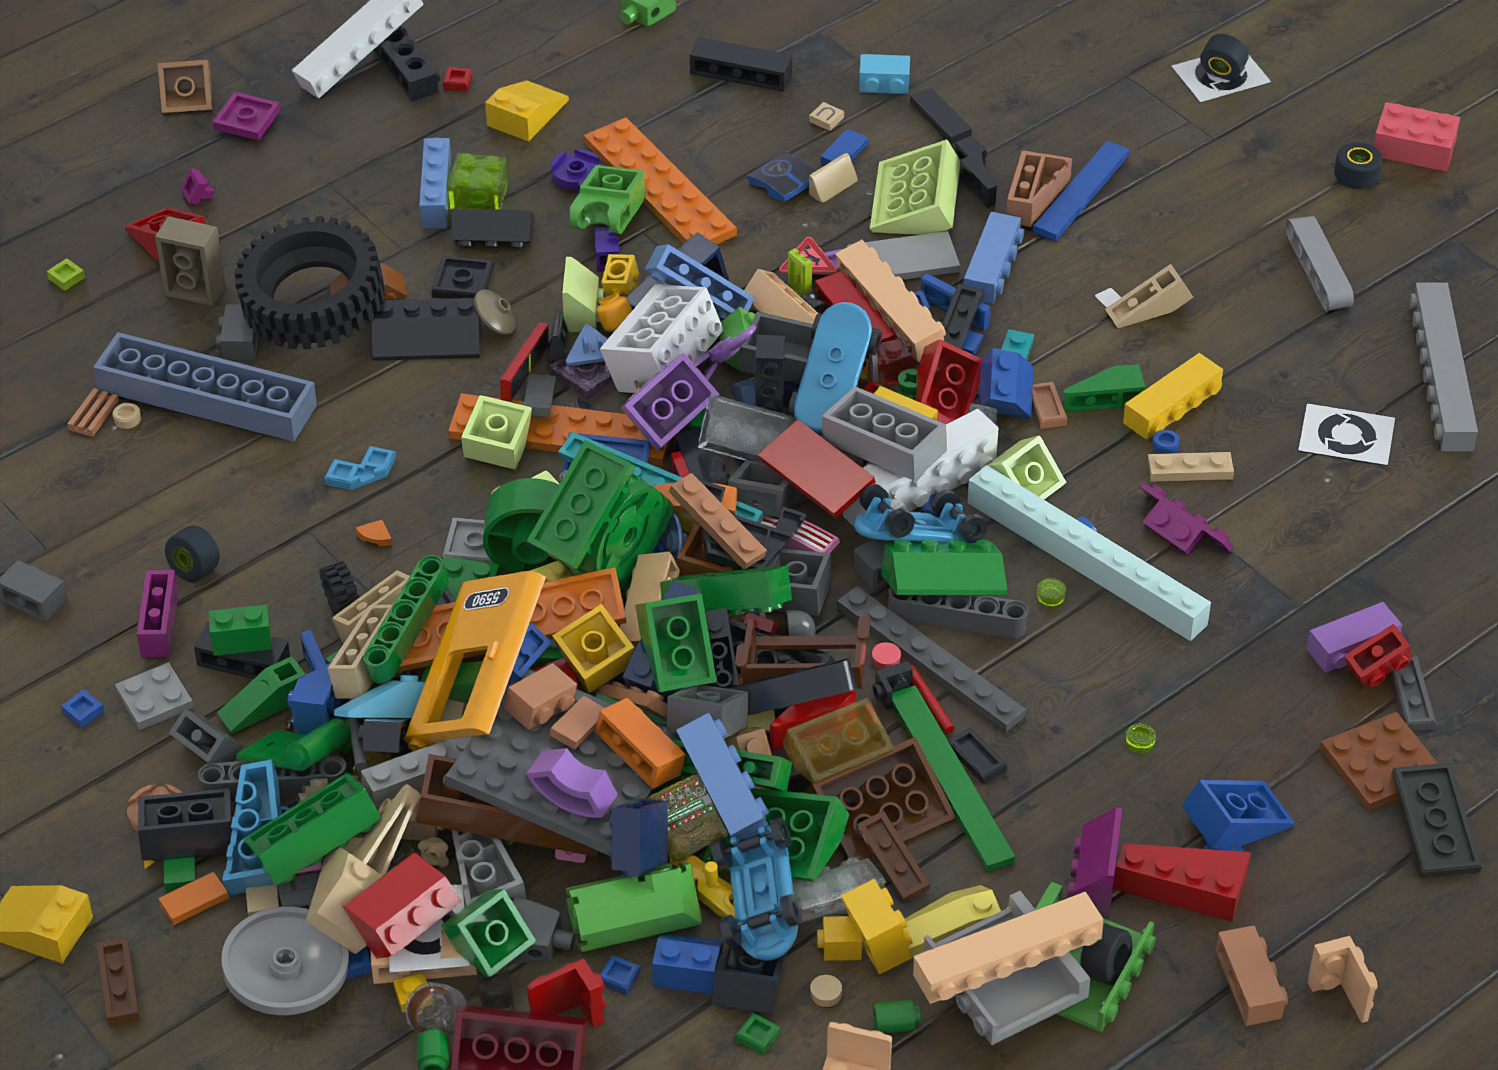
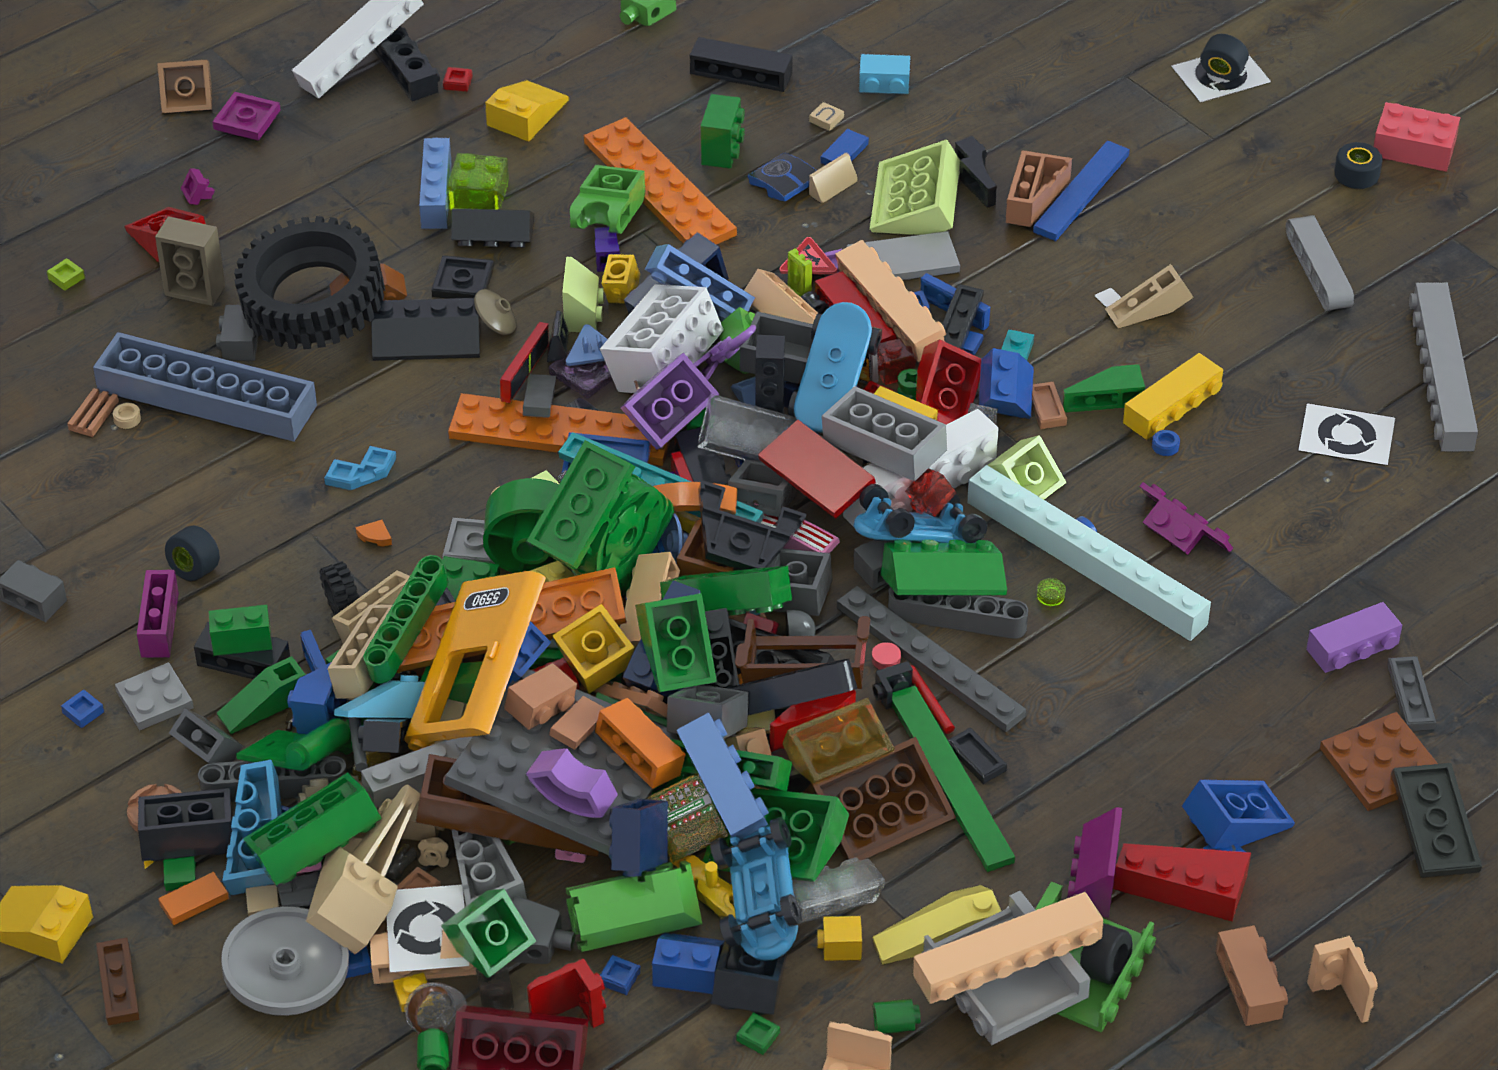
red slope [343,853,462,959] -> none
yellowish green slope [461,395,532,470] -> none
dark purple plate [551,149,601,193] -> none
light orange head [596,293,633,332] -> none
nougat plate [669,473,767,570] -> none
tan tile [810,975,842,1007] -> none
yellow brick [841,879,913,975] -> none
reddish brown plate [857,811,930,903] -> none
black tile [910,88,972,144] -> none
medium blue brick [964,212,1024,304] -> none
clear neon green tile [1126,724,1156,753] -> none
tan plate [1147,452,1234,482] -> none
red brick [1345,624,1413,689] -> none
none -> green brick [701,94,745,169]
none -> clear red brick [905,468,956,517]

